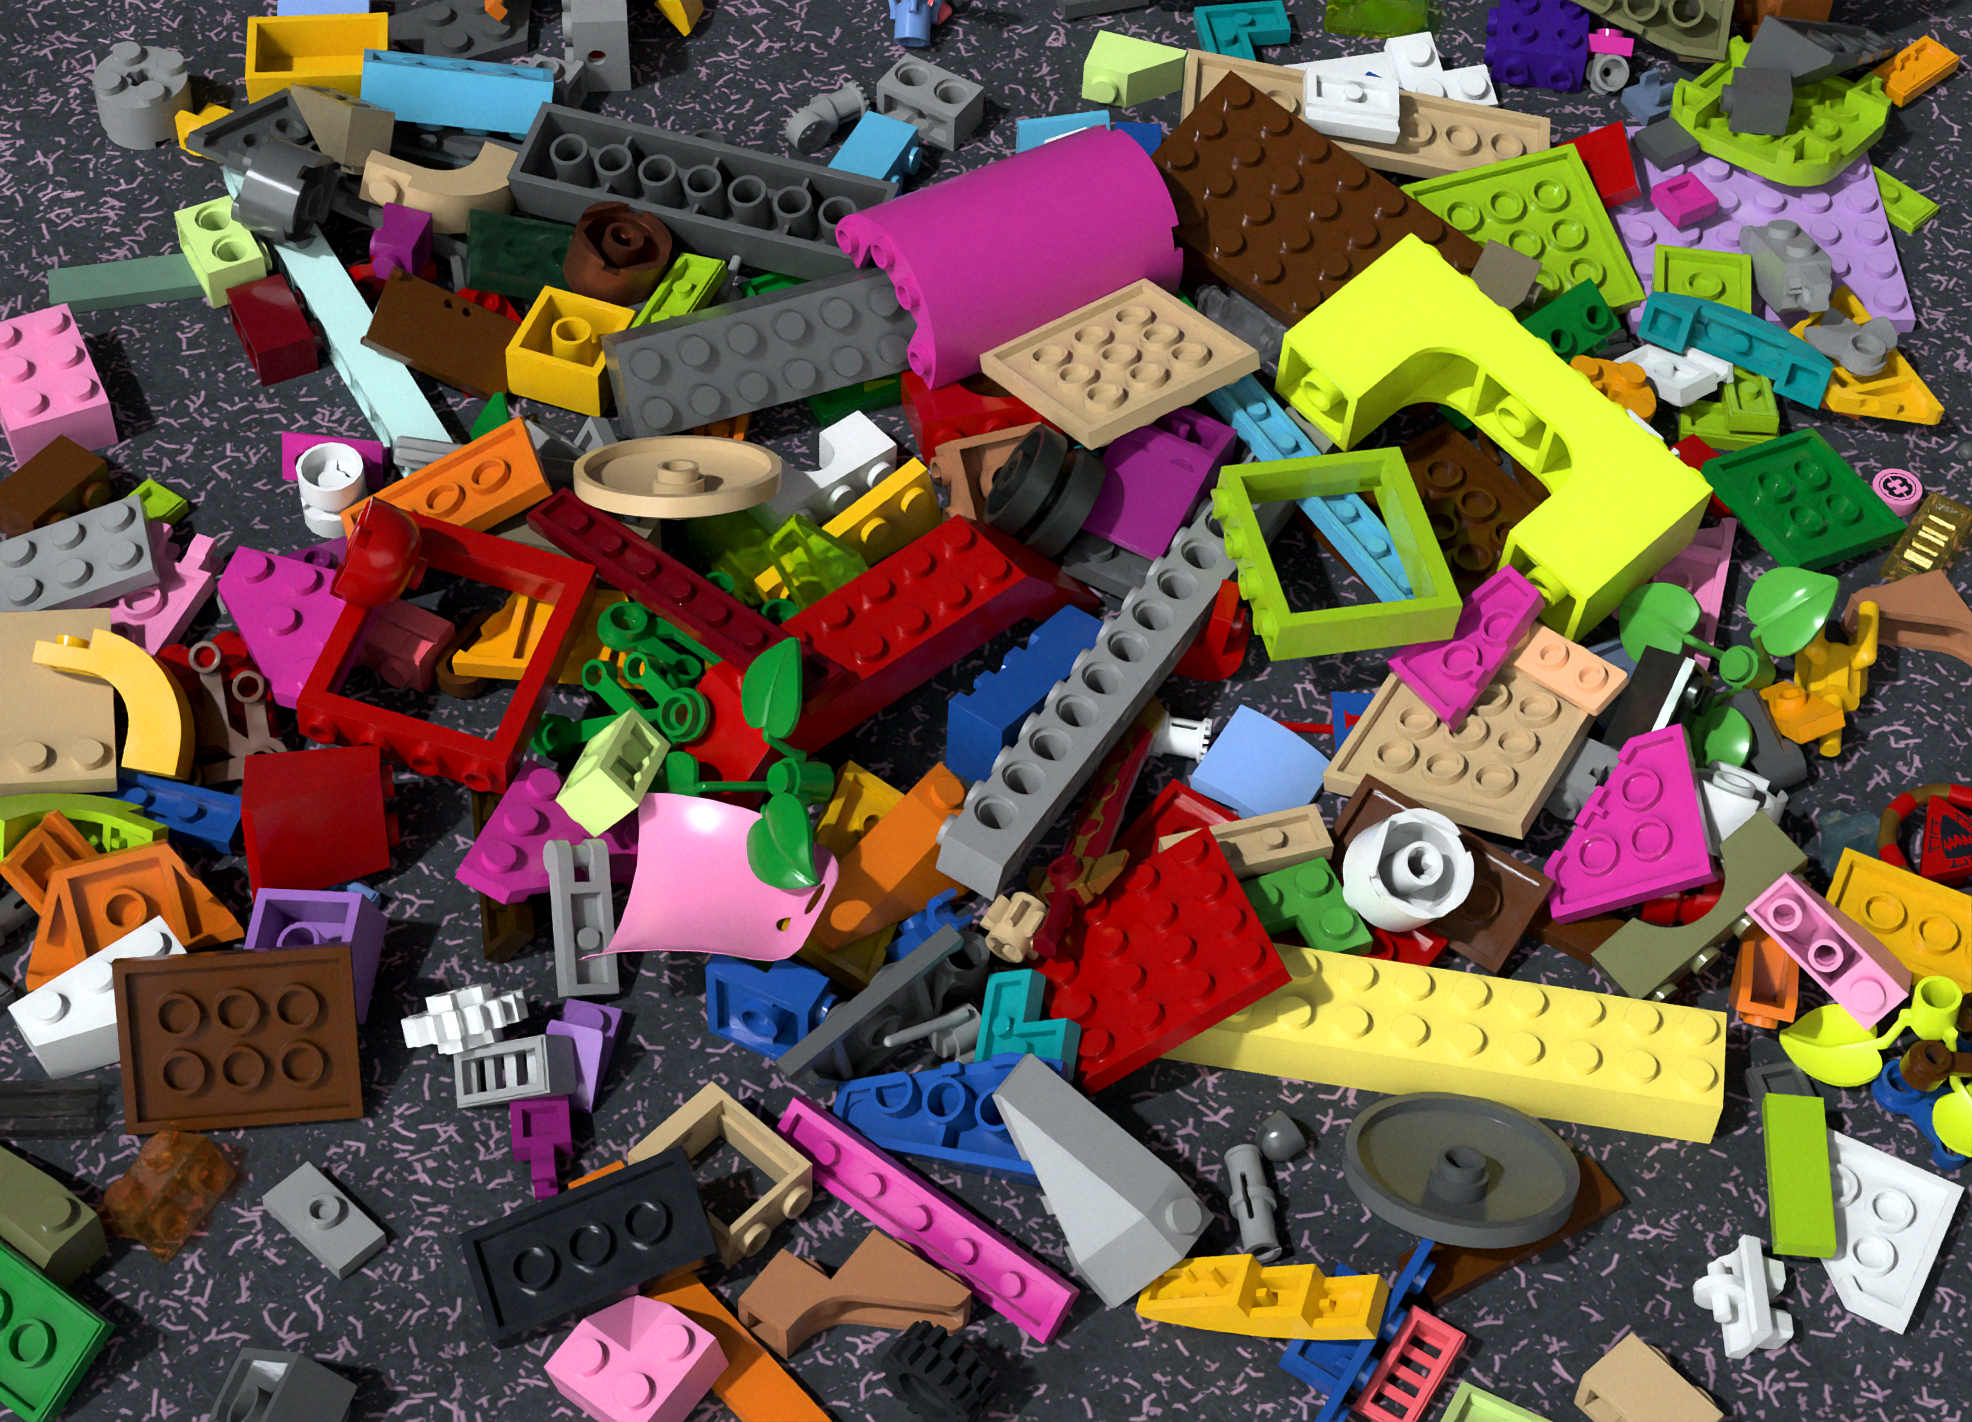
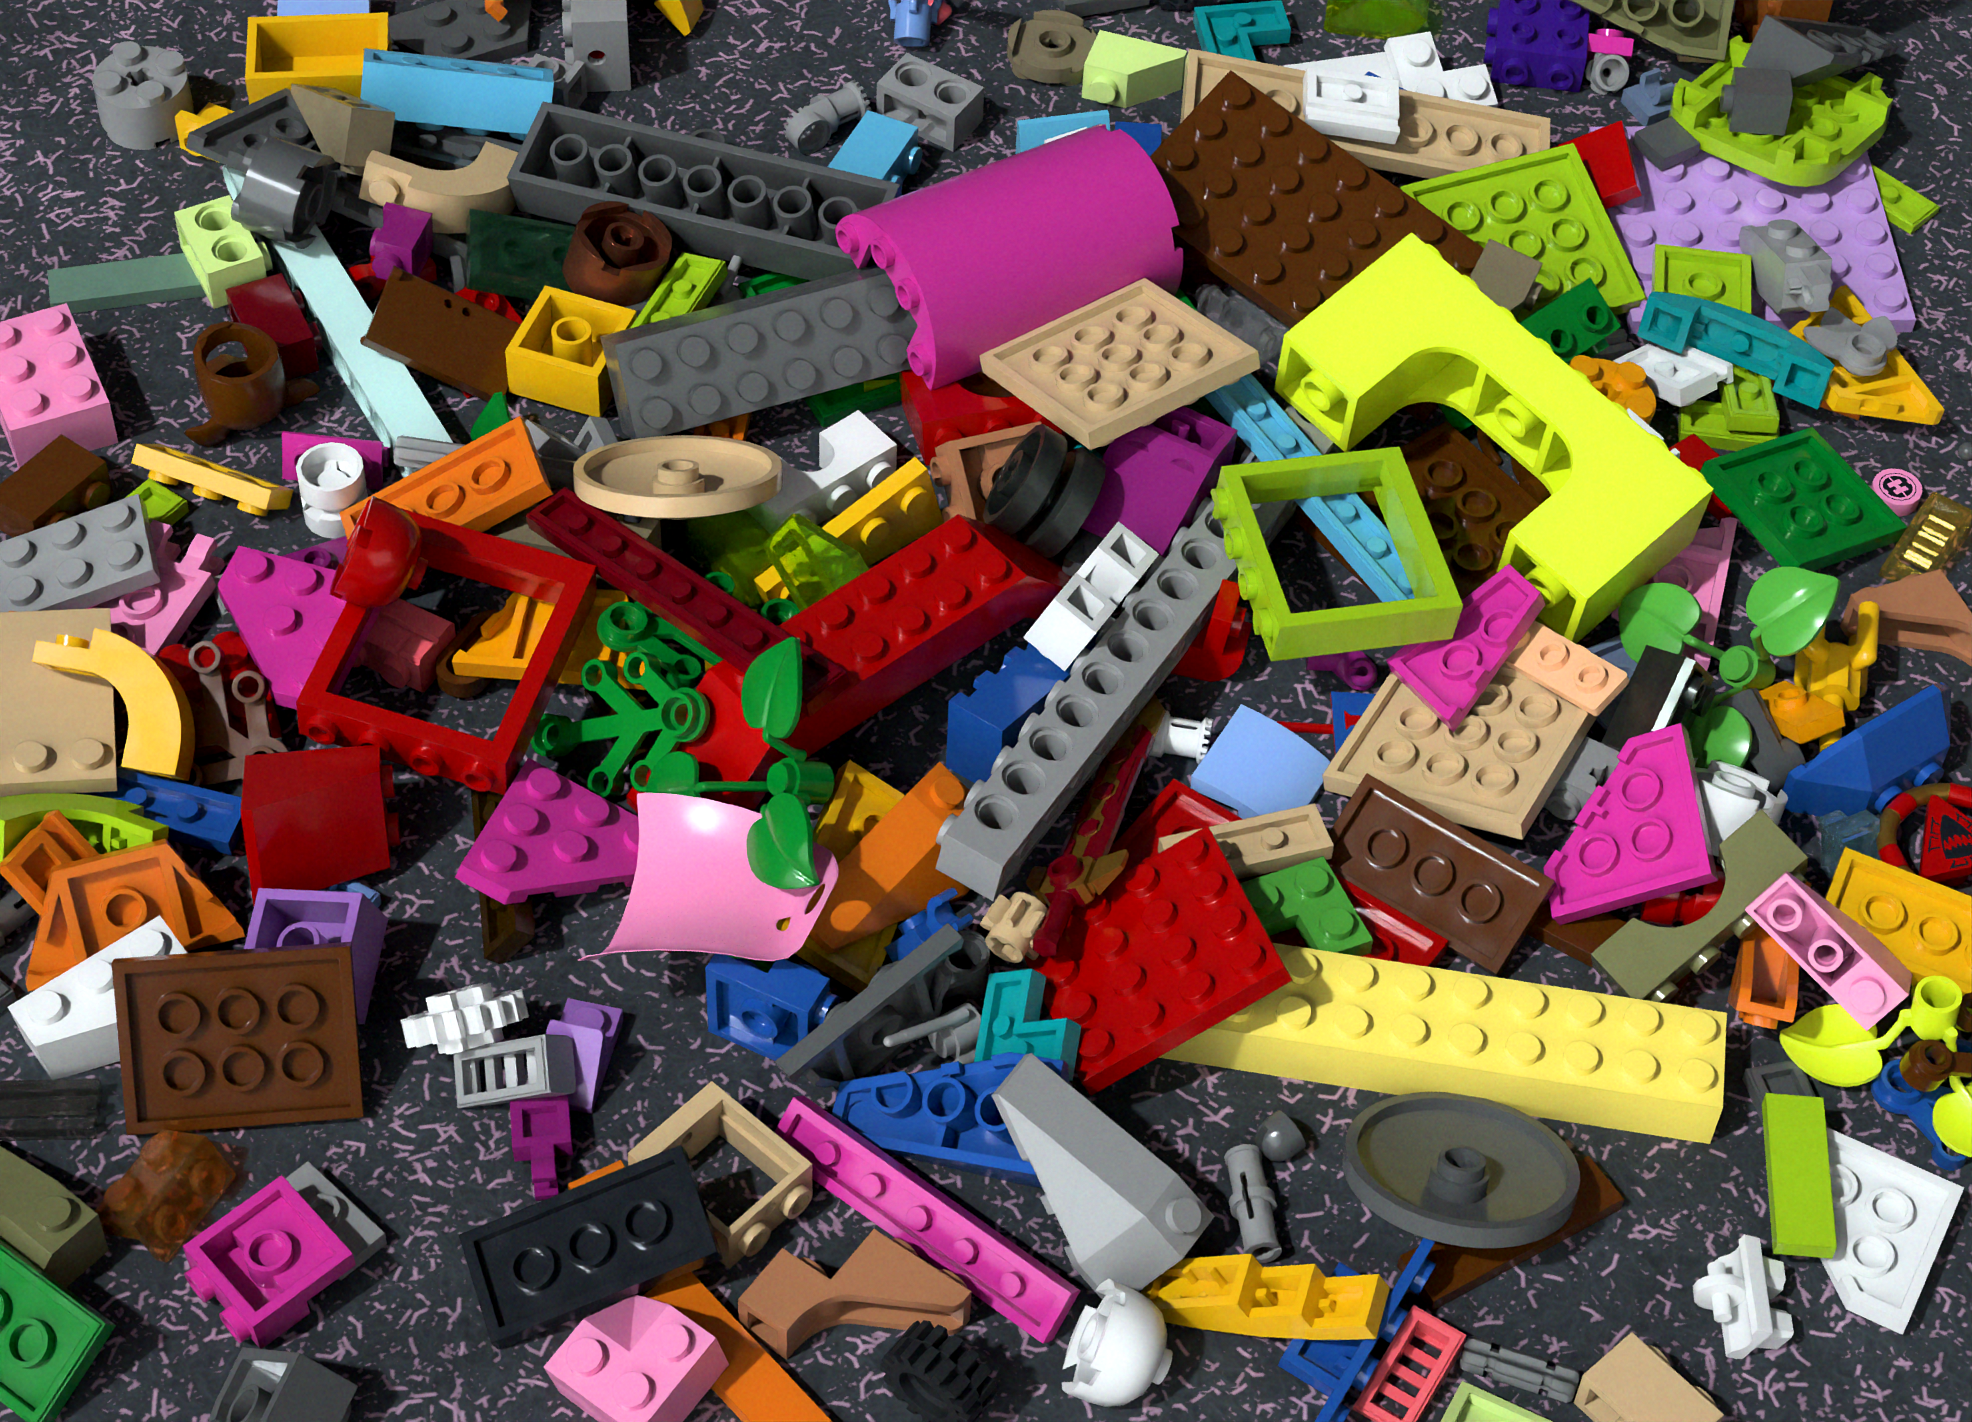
light grey plate [543,838,619,998] -> none
yellowish green brick [555,707,671,838] -> none
white brick [1343,808,1474,932] -> none
dark pink plate [1650,171,1719,229] -> none
light orange plate [1871,35,1961,108] -> none
none -> yellow plate [131,444,293,516]
none -> dark pink plate [182,1175,356,1349]
none -> reddish brown piece [184,321,321,447]
none -> dark tan plate [1007,10,1097,86]
none -> white arch [1023,521,1159,671]
none -> white cylinder [1062,1278,1173,1407]
none -> magenta arm [1306,650,1378,691]
none -> dark grey axle [1460,1336,1580,1403]
none -> blue wedge [1783,682,1951,823]

